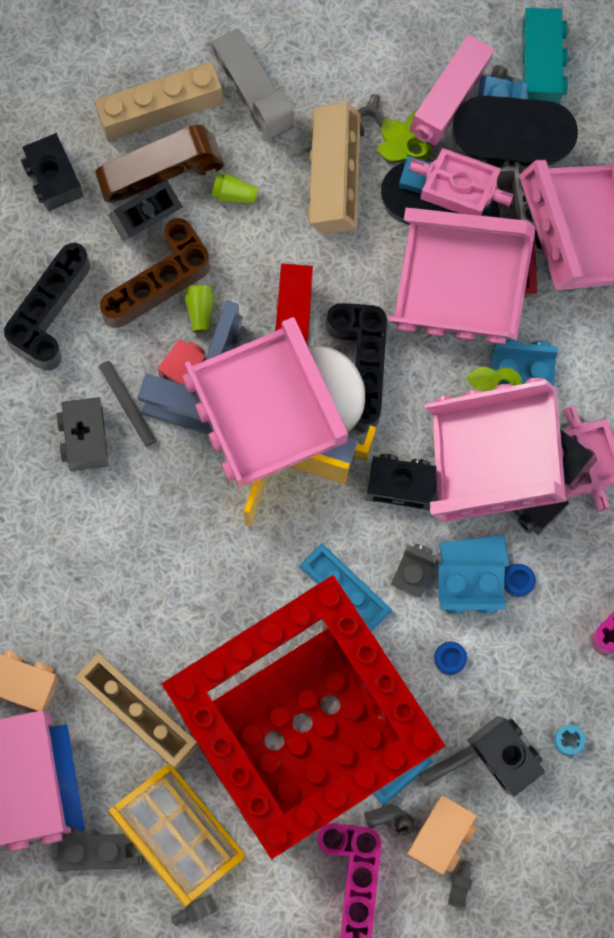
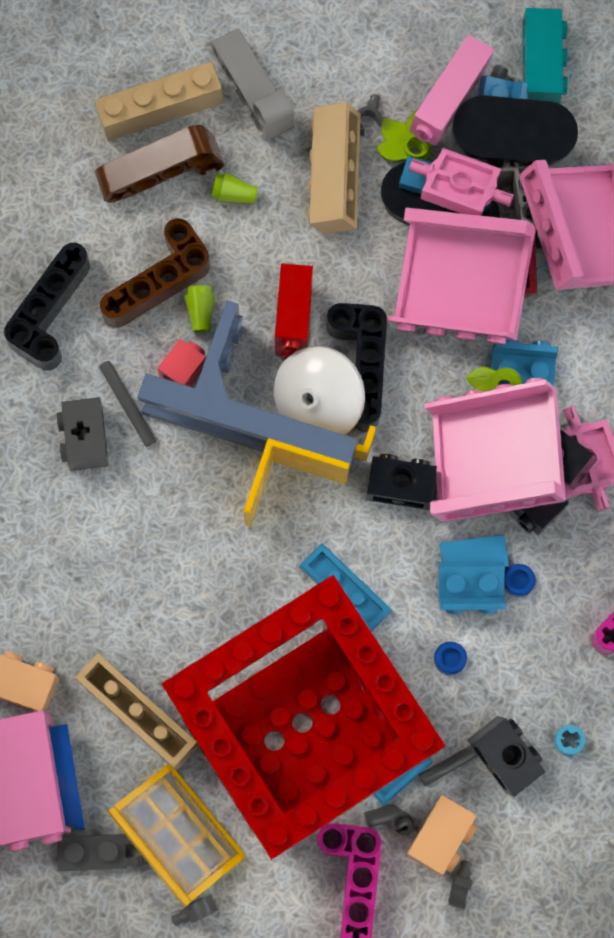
black brick [21,133,84,211] -> none
black brick [108,180,183,242] -> none
bright pink panel [182,317,348,489] -> none
dark grey bracket [391,544,438,598] -> none

